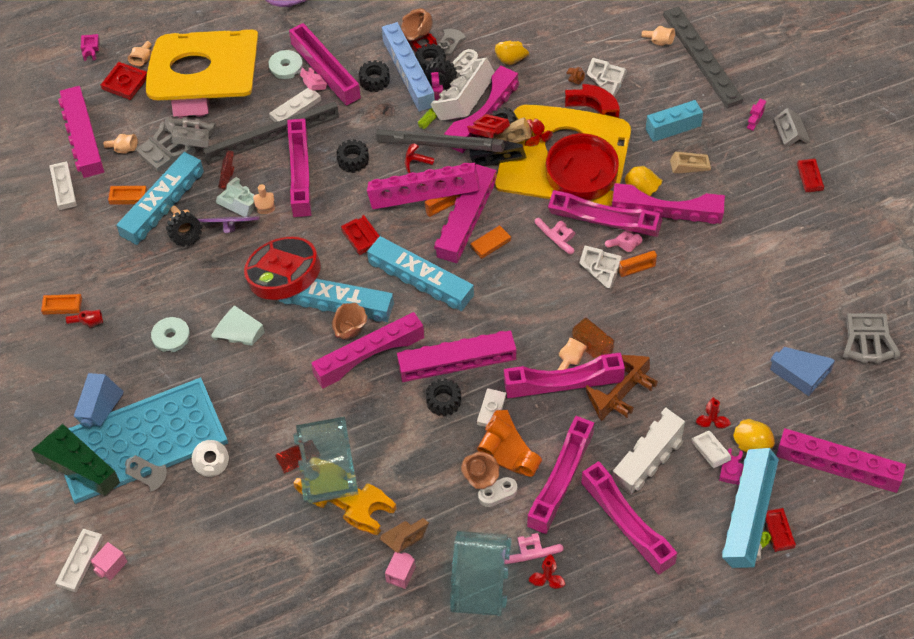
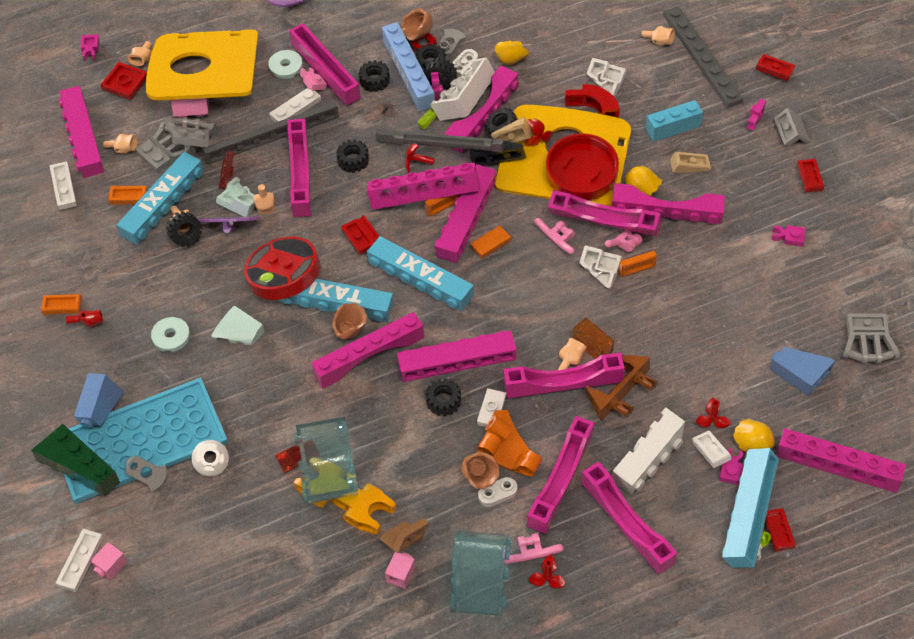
red plate [467,114,510,138] -> none
dark orange plate [566,67,585,85] -> none
none -> red plate [756,54,795,81]
none -> dark pink plate [771,225,805,247]

